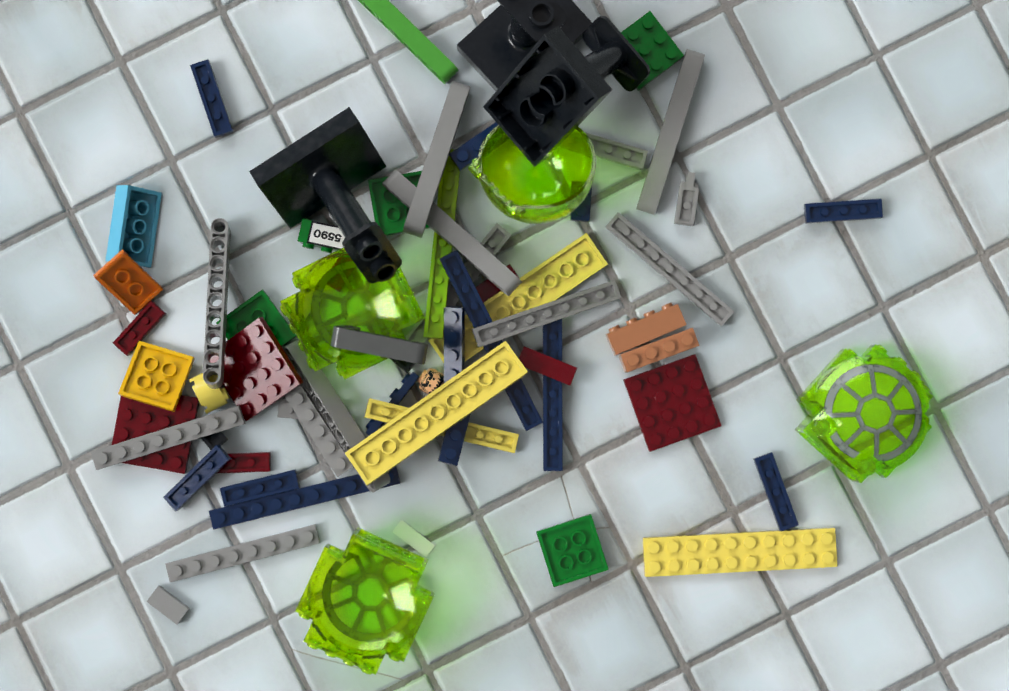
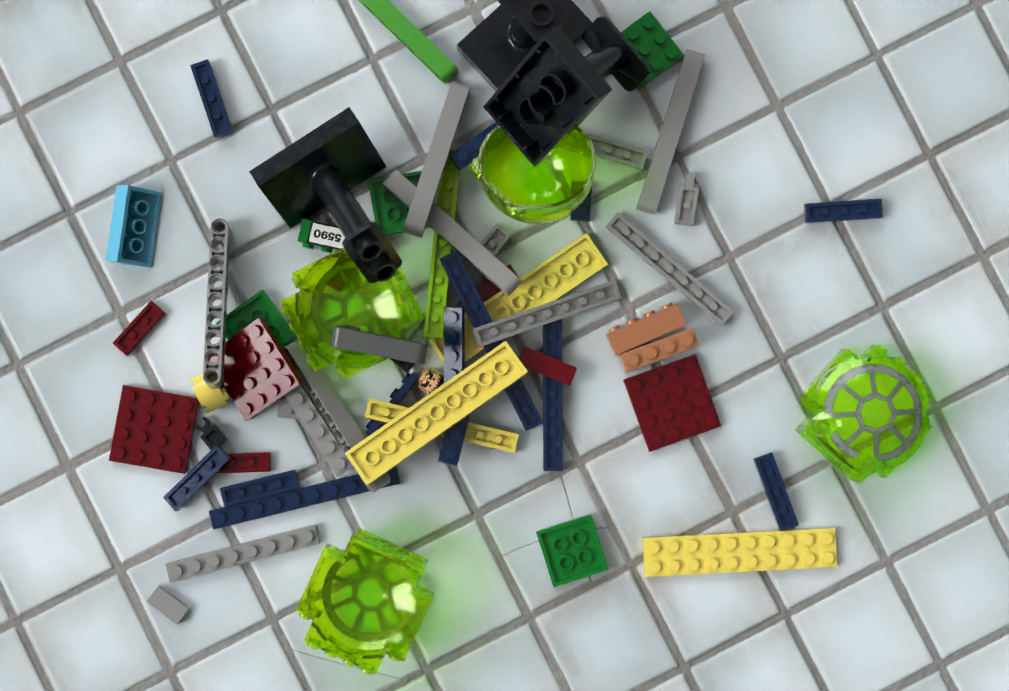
light grey plate [91,406,246,470] -> none
orange tile [93,249,163,315] -> none
yellow plate [118,341,195,412] -> none
sticker [393,520,435,557] -> none

